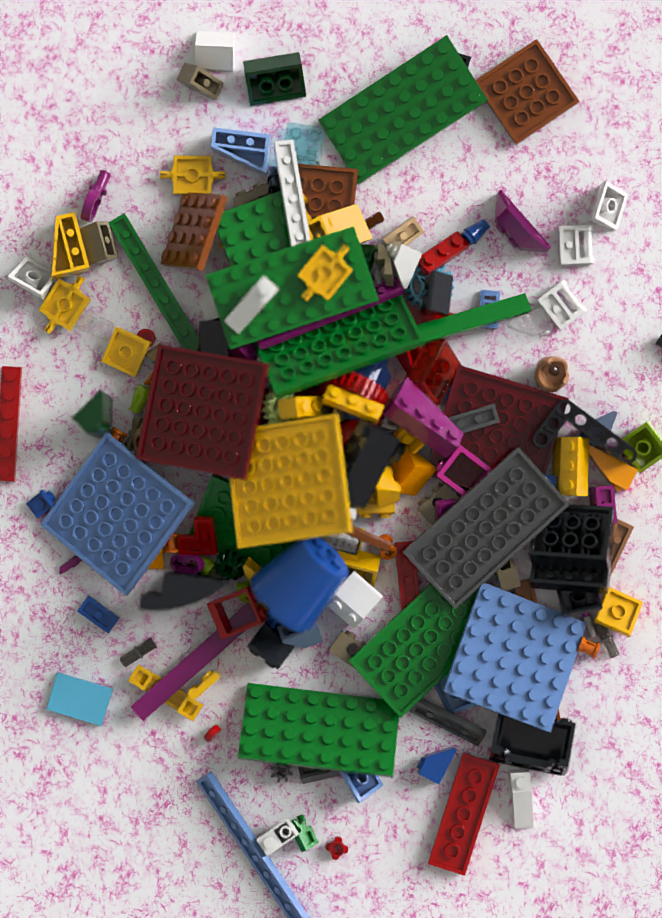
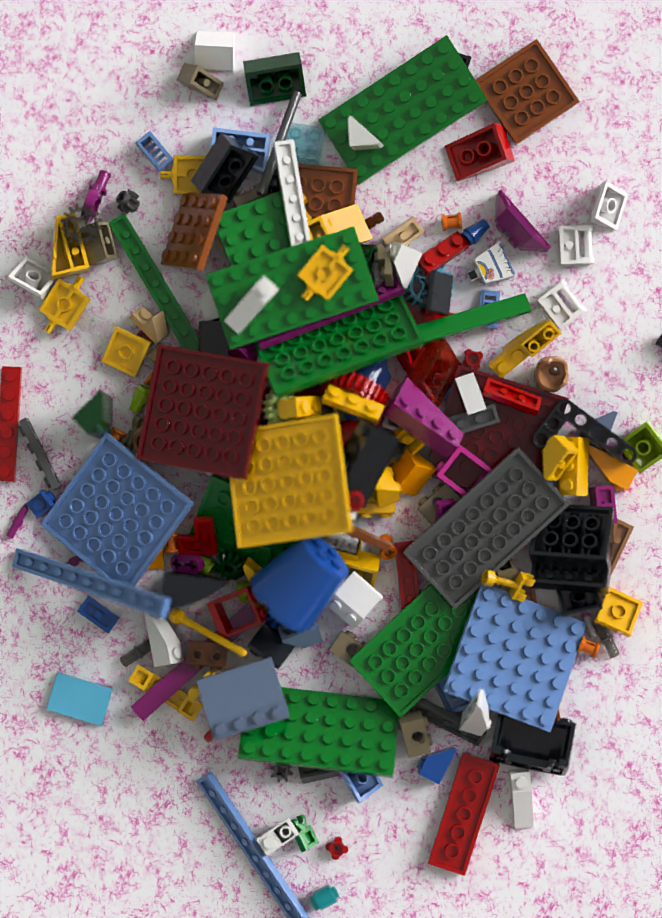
none -> magenta piece [6,504,28,539]
none -> medium blue plate [12,548,170,618]
none -> dark grey plate [18,417,62,490]
none -> clear smoke gear [61,203,103,245]
none -> dark grey gear [116,189,140,214]
none -> tan slope [129,305,169,344]
none -> medium blue slope [135,131,174,172]
none -> white slope [144,612,184,667]
none -> yellow piece [169,608,247,657]
none -> reddish brown brick [187,640,227,671]
none -> black slope [191,133,259,203]
none -> sand blue slope [196,657,290,741]
none -> dark grey piece [256,91,302,197]
none -> teal brick [309,884,339,911]
none -> white slope [348,115,384,151]
none -> red tile [348,490,365,511]
none -> dark tan brick [398,710,433,758]
none -> orange bush [441,212,462,231]
none -> red slope [445,123,515,181]
none -> white slope [455,373,486,415]
none -> white slope [459,689,491,736]
none -> red plate [462,349,483,370]
none -> white torso [466,242,516,285]
none -> yellow bar [481,570,536,602]
none -> red plate [482,378,542,416]
none -> yellow slope [488,319,562,378]
none -> yellow slope [543,435,579,481]

